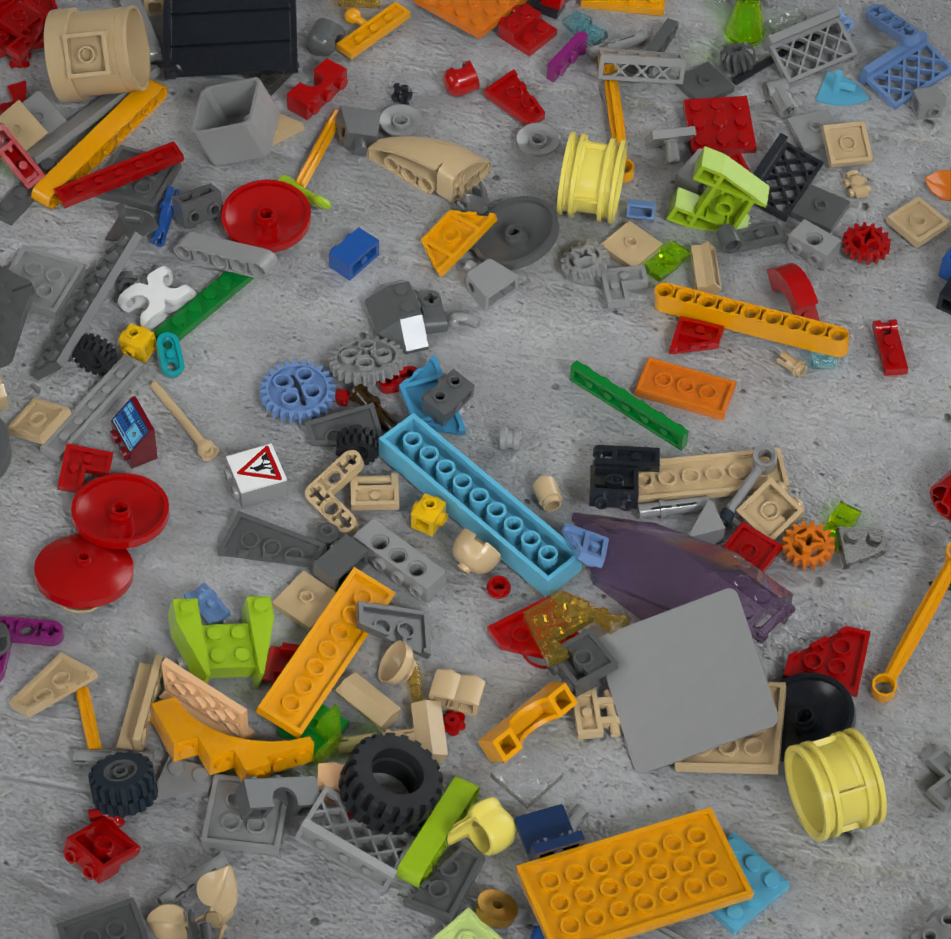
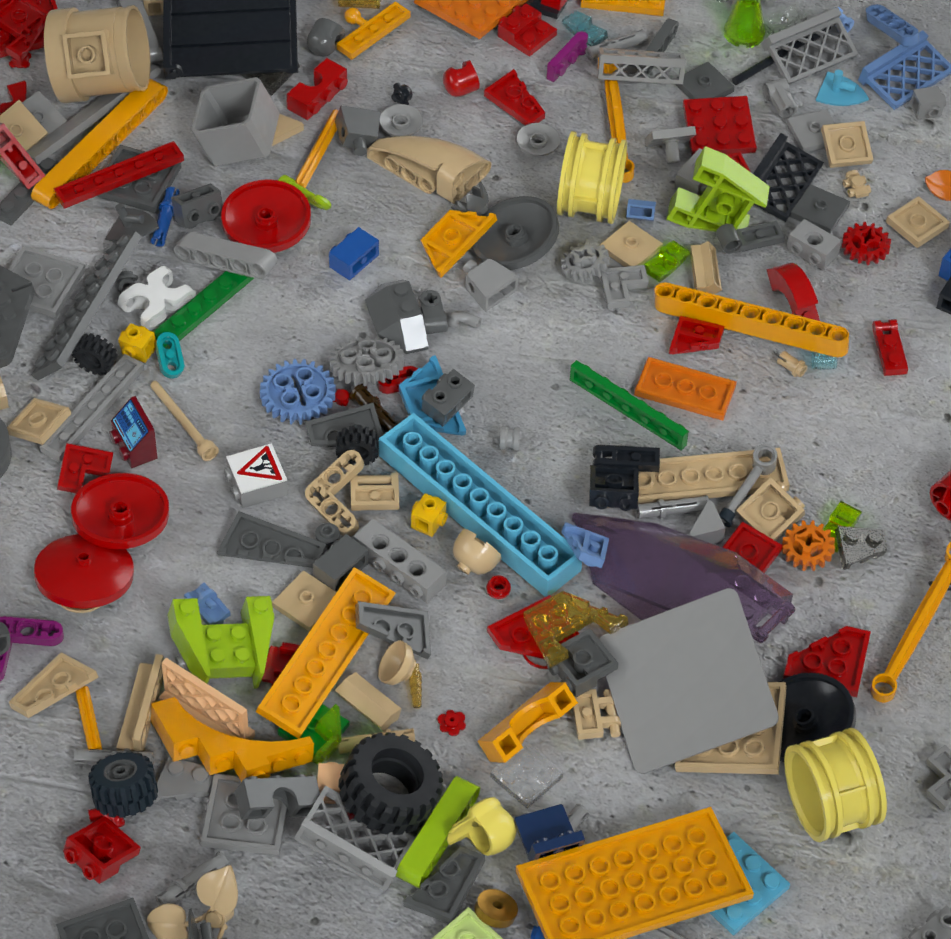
tan piece [411,700,448,764] -> none
tan brick [429,669,486,716] -> none
tan brick [533,475,562,512] -> none
dark grey gear [720,42,756,75] -> none

